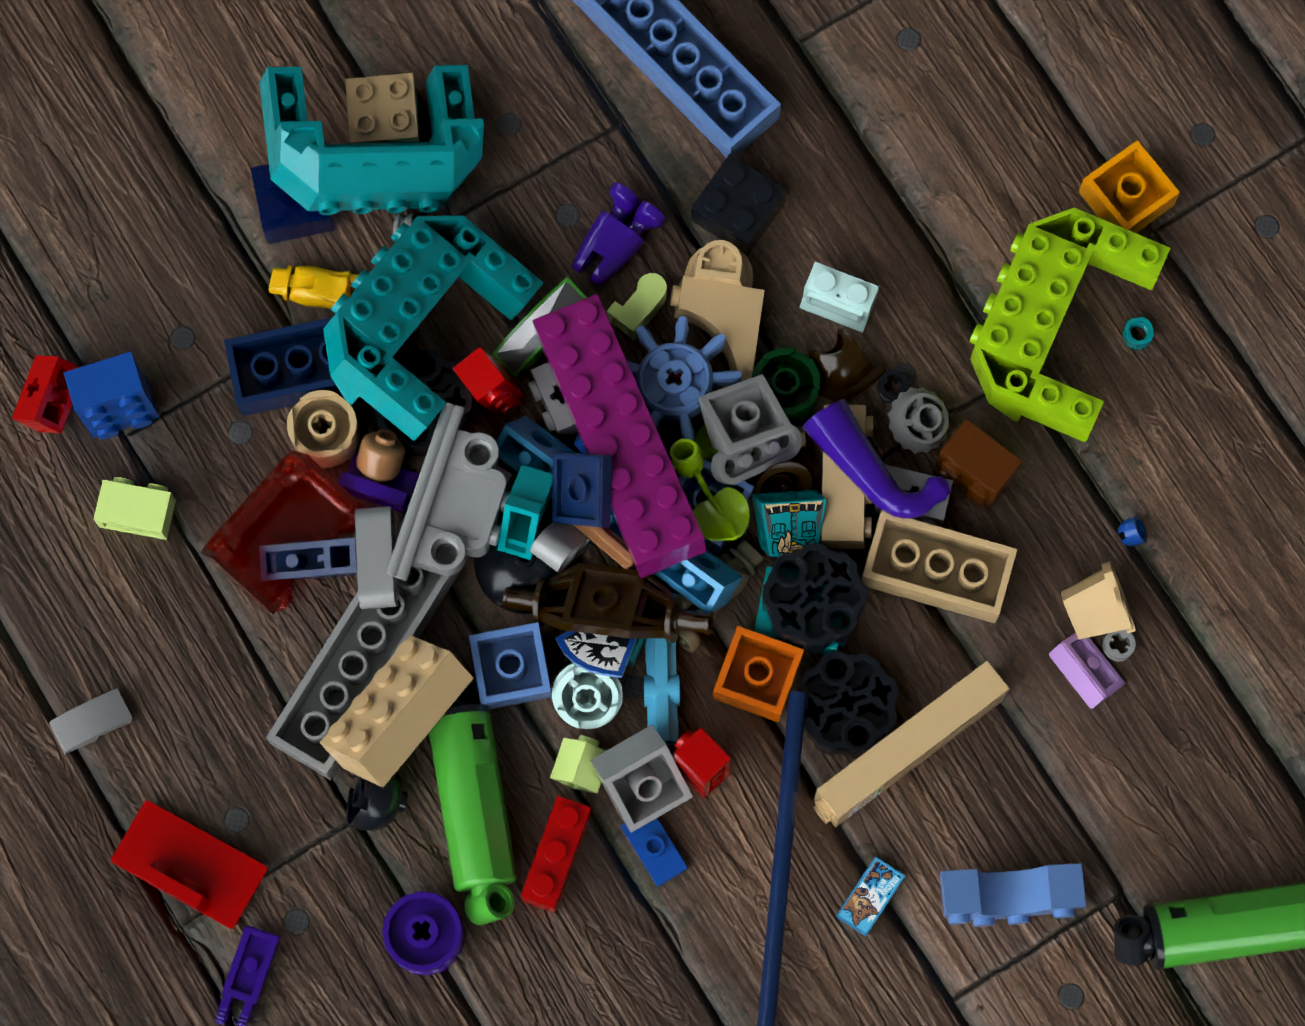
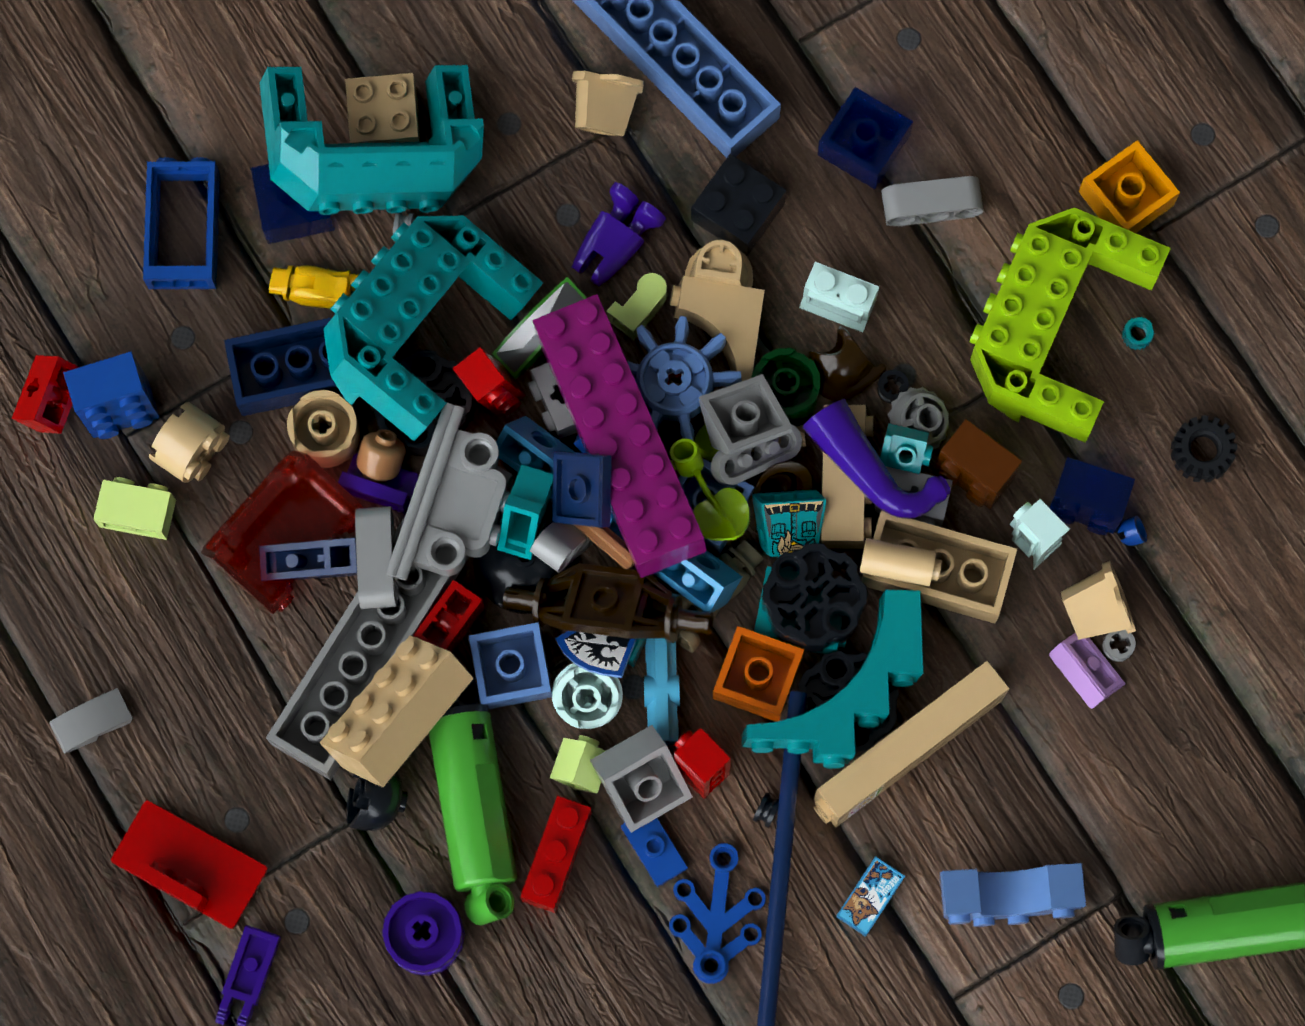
none -> blue window [143,157,220,289]
none -> tan brick [149,402,230,483]
none -> red brick [413,580,485,653]
none -> tan container [572,71,644,136]
none -> blue plant [669,843,766,984]
none -> teal arch [742,590,923,769]
none -> black bush [753,792,779,828]
none -> clear blue brick [817,87,913,189]
none -> tan brick [859,538,942,586]
none -> teal brick [880,423,933,474]
none -> light grey beam [881,176,984,226]
none -> light aqua window [1010,499,1070,570]
none -> clear blue brick [1049,457,1135,535]
none -> black tyre [1171,415,1237,483]

